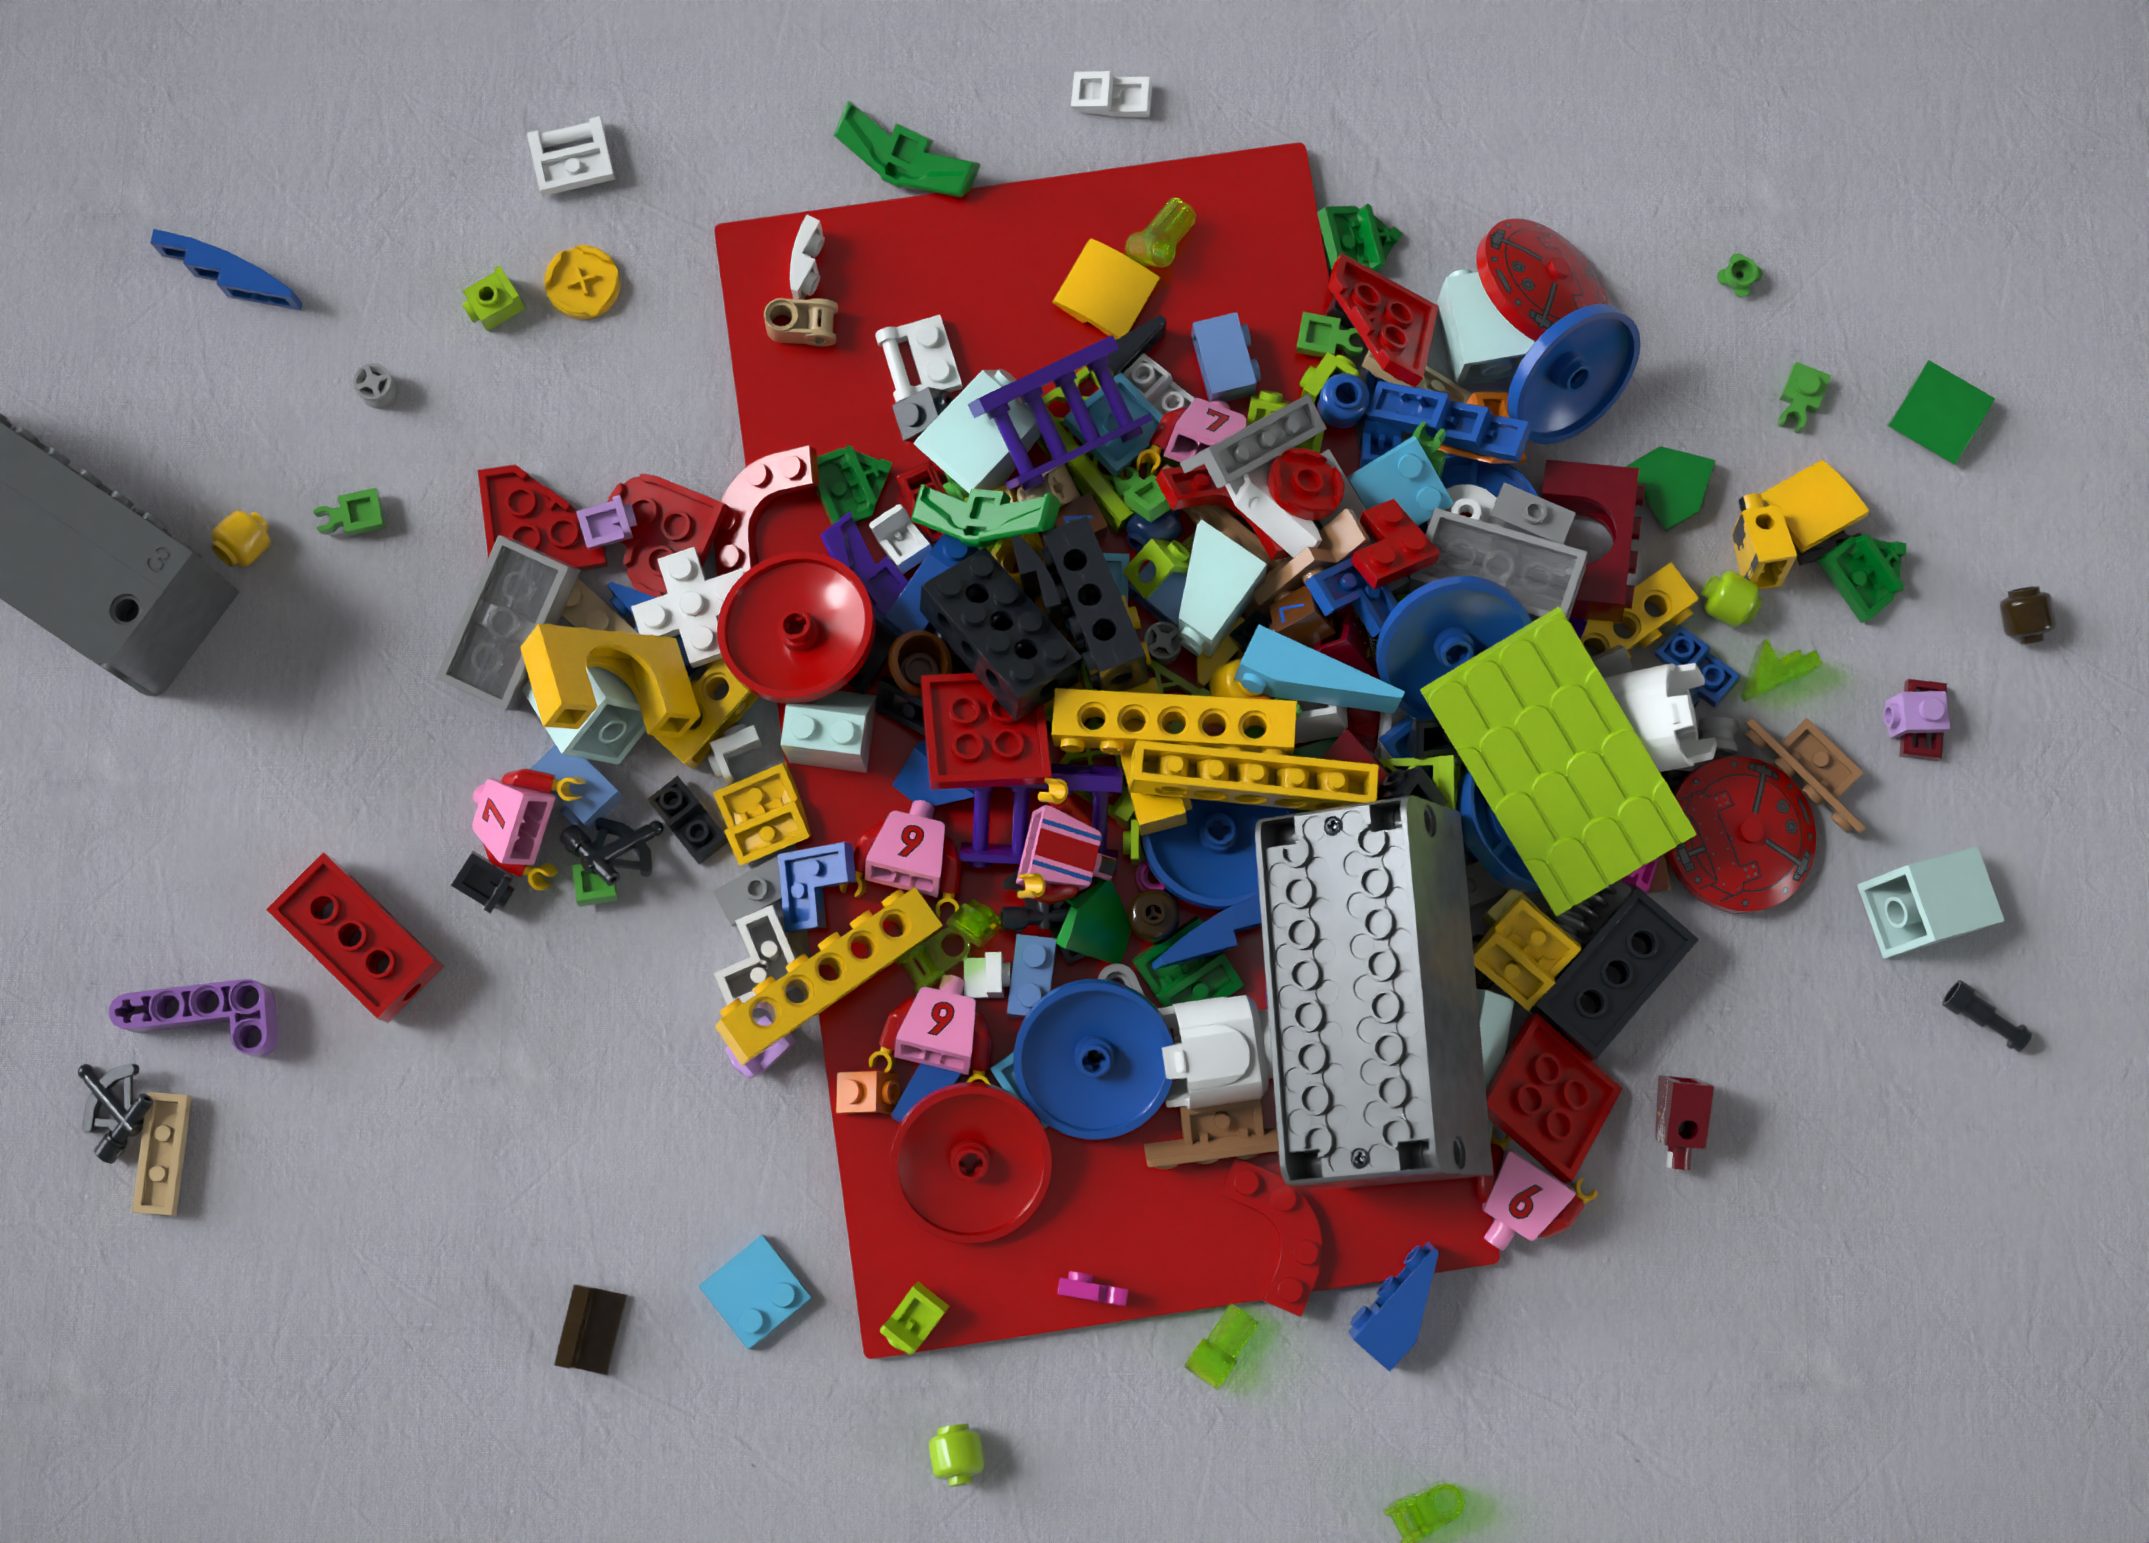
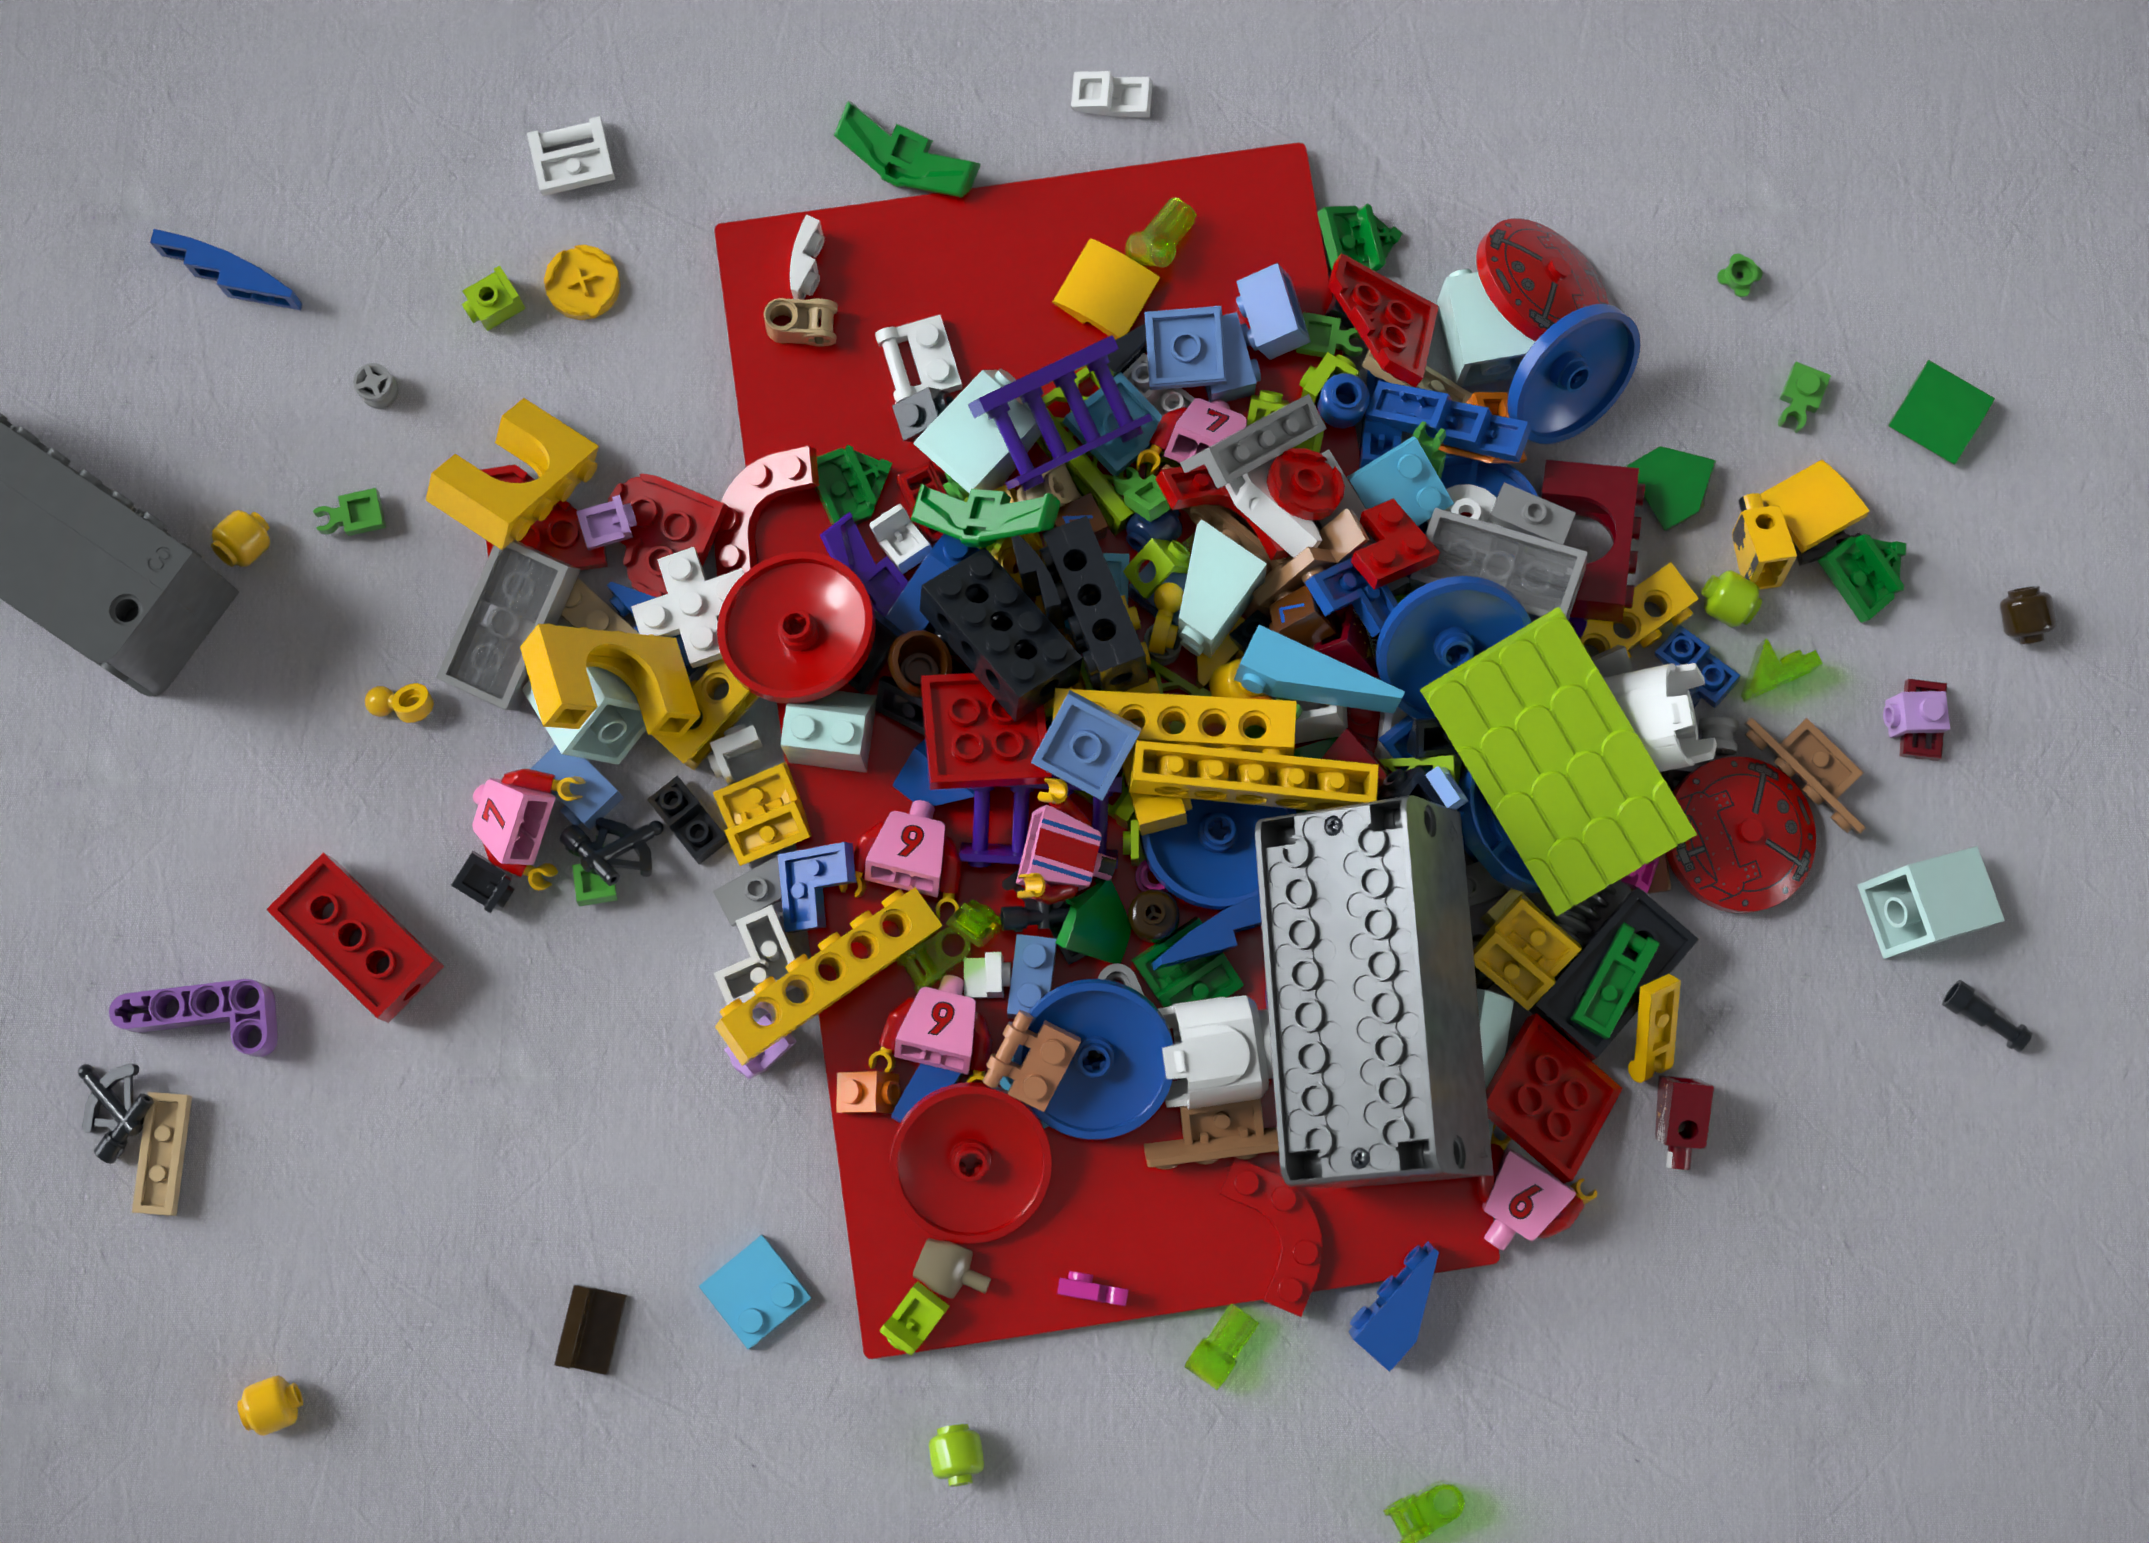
none -> yellow head [237,1375,303,1436]
none -> yellow plate [365,683,434,723]
none -> yellow arch [426,398,599,550]
none -> dark tan piece [912,1237,991,1299]
none -> nougat plate [983,1010,1081,1112]
none -> medium blue plate [1031,690,1141,800]
none -> medium blue plate [1145,306,1227,390]
none -> yellow plate [1148,582,1184,655]
none -> piece [1236,263,1311,360]
none -> light blue tile [1425,766,1469,810]
none -> green plate [1570,923,1660,1040]
none -> yellow plate [1628,974,1681,1083]

